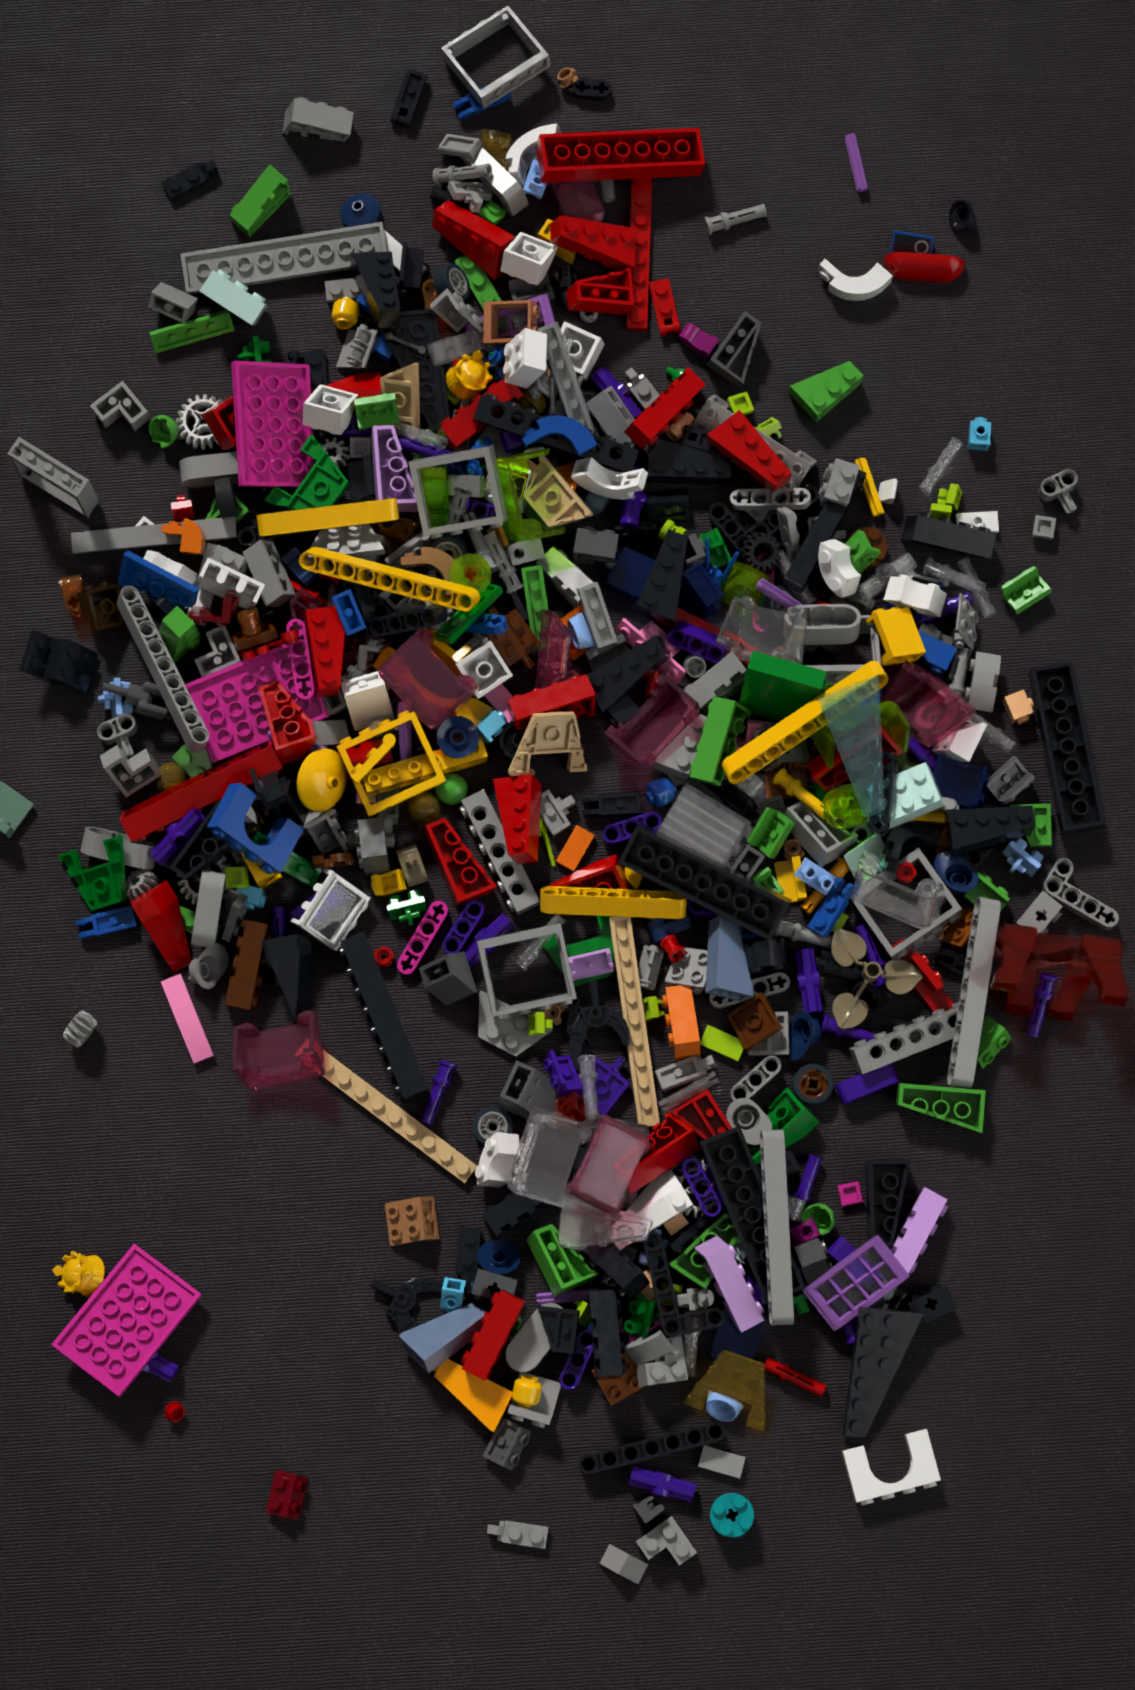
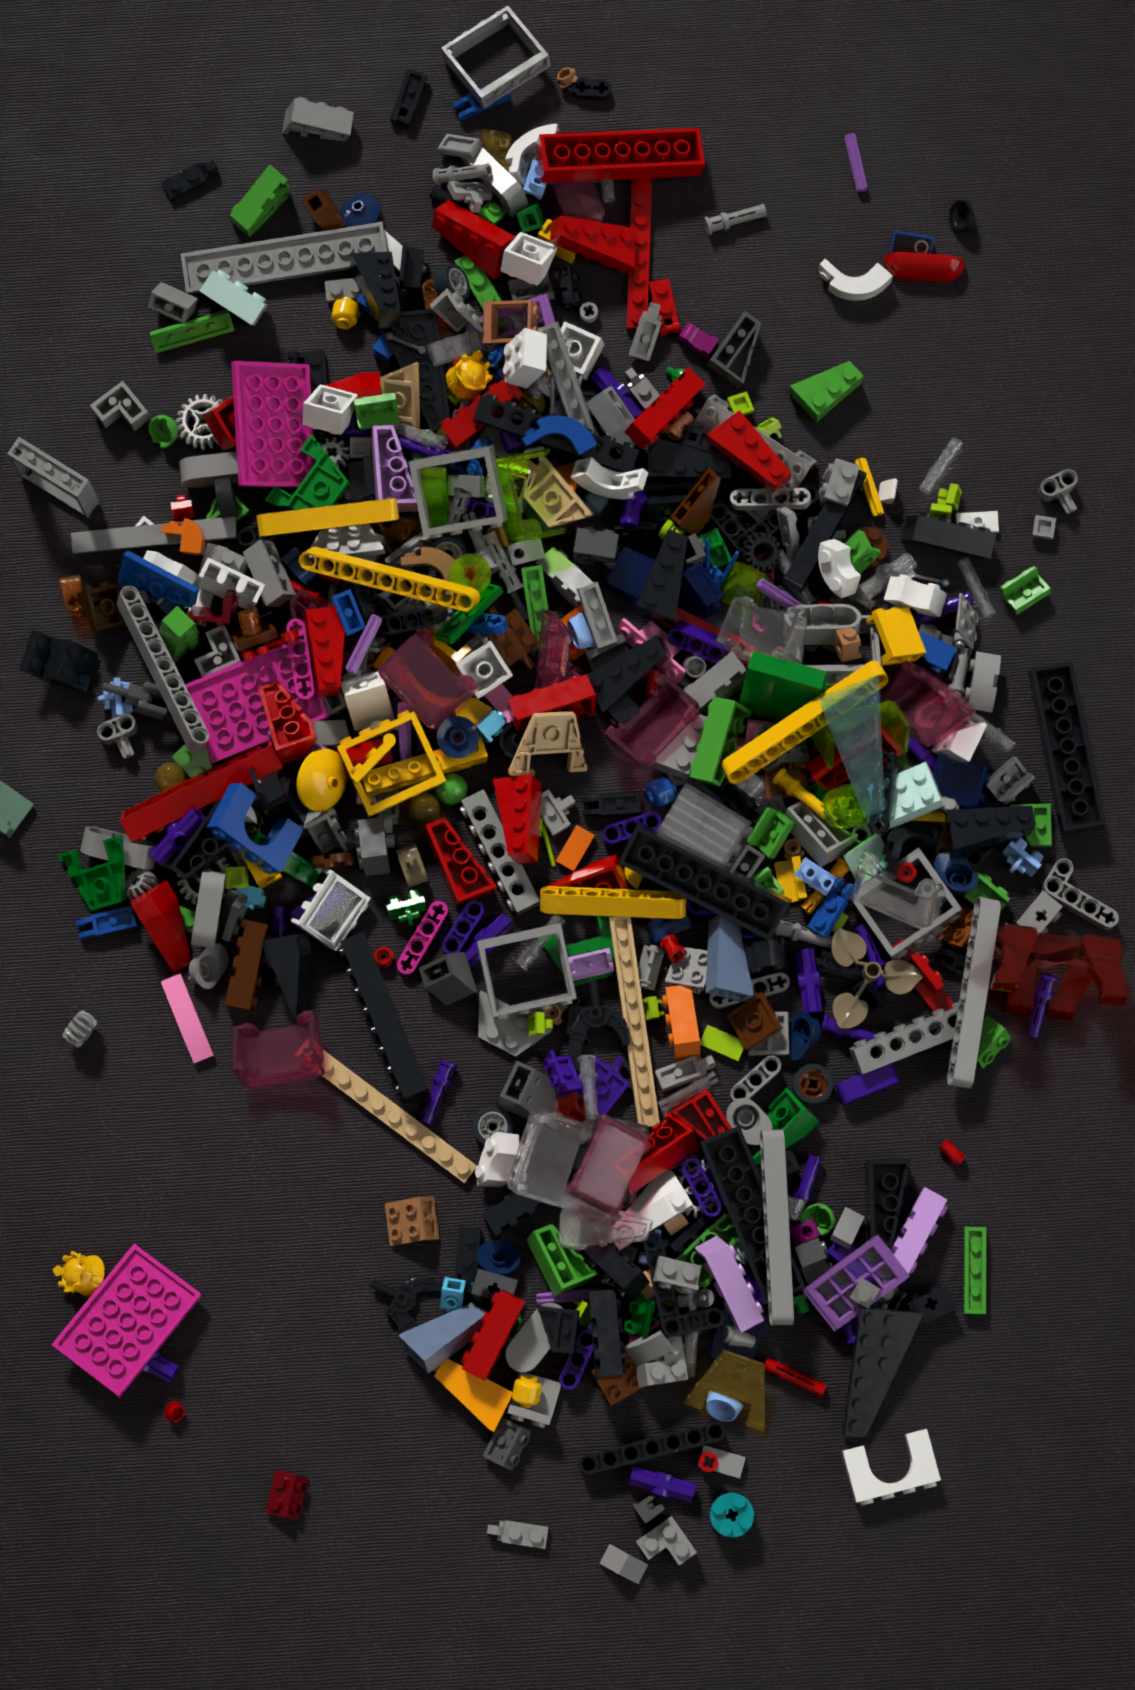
light grey brick [100,745,161,797] -> none
green hips [237,336,272,363] -> none
light grey hinge [336,324,378,368] -> none
yellow bracket [371,869,407,897] -> none
red wedge [566,267,634,315] -> none
dark pink tile [837,1181,863,1207] -> none
bright green wedge [896,1083,986,1133] -> none
clear pin [923,557,986,595] -> none
medium azure brick [967,417,991,451] -> none
light nougat brick [1002,690,1035,725] -> none
none -> reddish brown slope [302,189,347,231]
none -> medium lavender axle [345,614,382,674]
none -> green brick [516,203,545,233]
none -> light grey hinge [629,302,662,361]
none -> light grey bracket [653,1256,701,1295]
none -> reddish brown slope [670,468,721,536]
none -> red bush [698,1452,718,1472]
none -> light grey cone [722,1325,756,1349]
none -> light grey tile [830,1207,864,1249]
none -> medium nougat brick [834,627,862,662]
none -> light grey plate [849,1277,880,1309]
none -> red pin [939,1139,966,1166]
none -> bright green plate [963,1227,986,1314]

